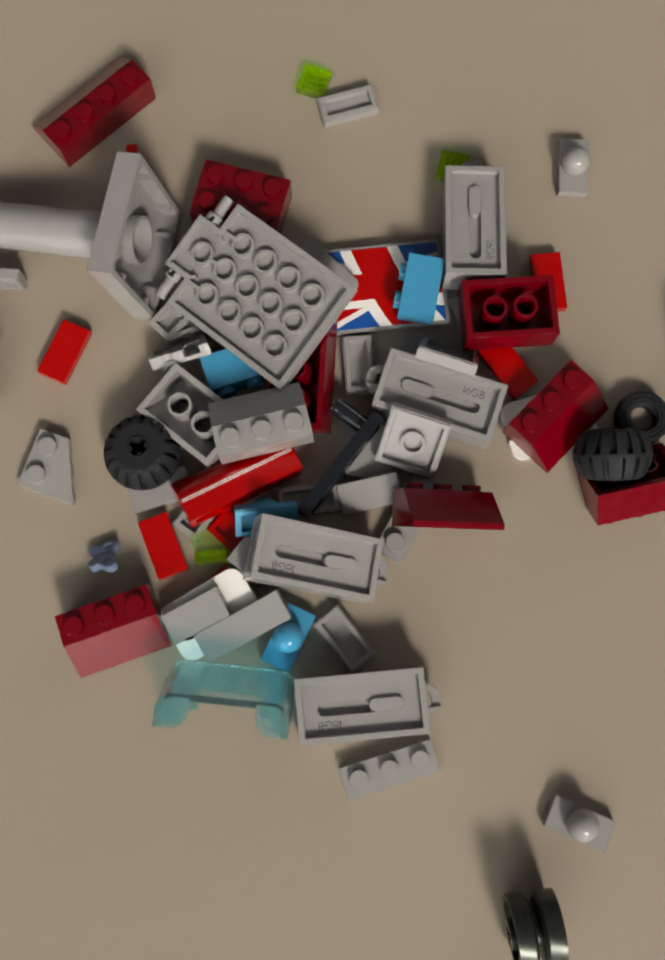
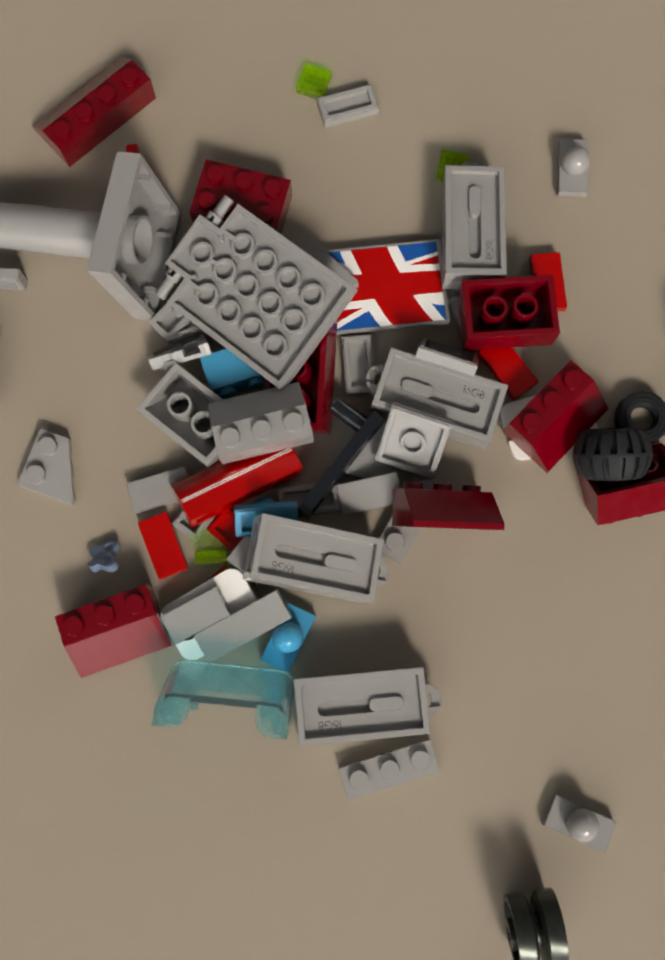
red tile [37,319,92,385] -> none
black wheel [104,414,181,491] -> none
light grey tile [313,605,376,673] -> none
dark azure brick [393,252,445,325] -> none

